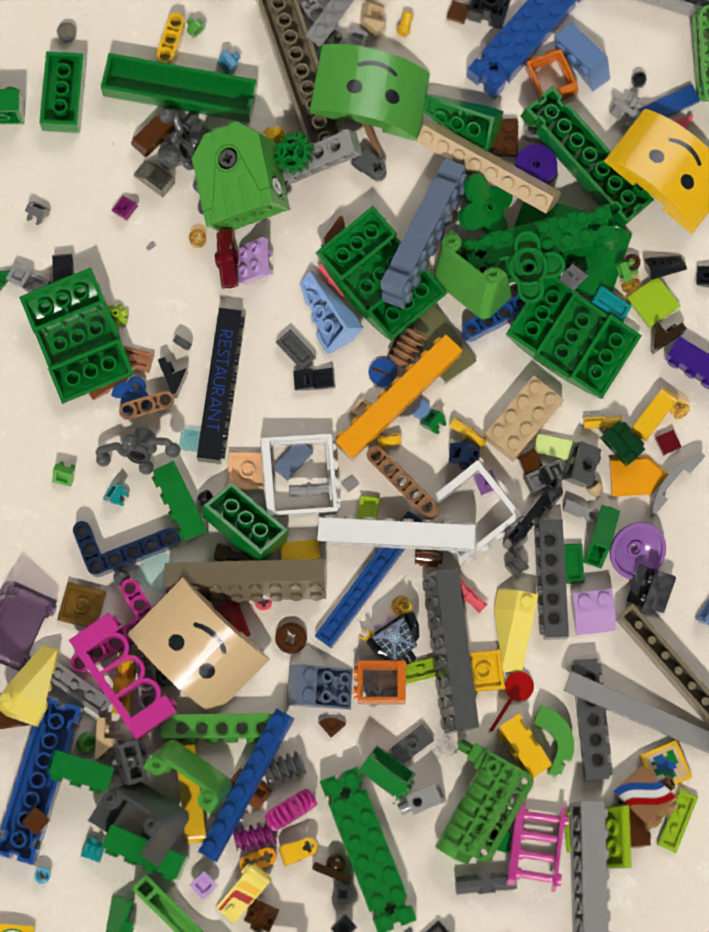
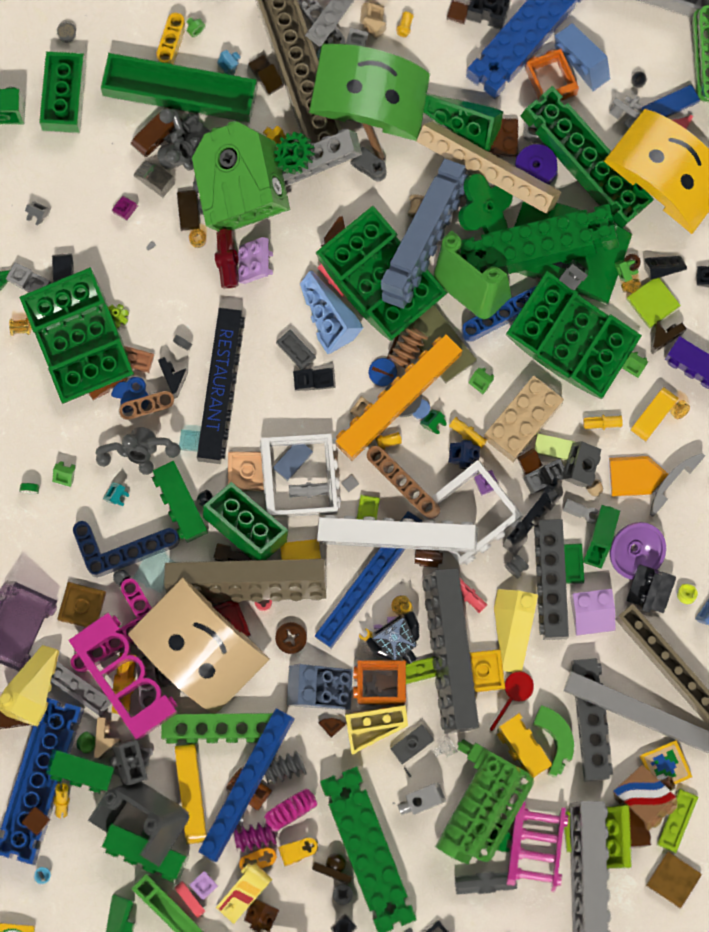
teal tile [81,837,105,863] -> none
bright green windscreen [143,740,232,816] -> none
green window [357,745,416,801] -> none
green plant [493,231,566,304] -> none
teal tile [590,285,632,322] -> none
dark green brick [600,420,646,466] -> none
dark red tile [655,430,681,456] -> none
none -> clear yellow bush [9,318,31,336]
none -> green tile [19,483,40,494]
none -> yellow pin [54,783,70,818]
none -> coral beam [174,881,206,918]
none -> dark brown slope [177,190,200,231]
none -> dark brown slope [248,54,284,96]
none -> light yellow wedge [345,705,408,755]
none -> tan bush [408,195,425,218]
none -> bright green tile [468,368,494,394]
none -> bright green tile [622,352,648,378]
none -> pearl gold tile [646,852,702,909]
none -> neon yellow tile [677,584,698,604]

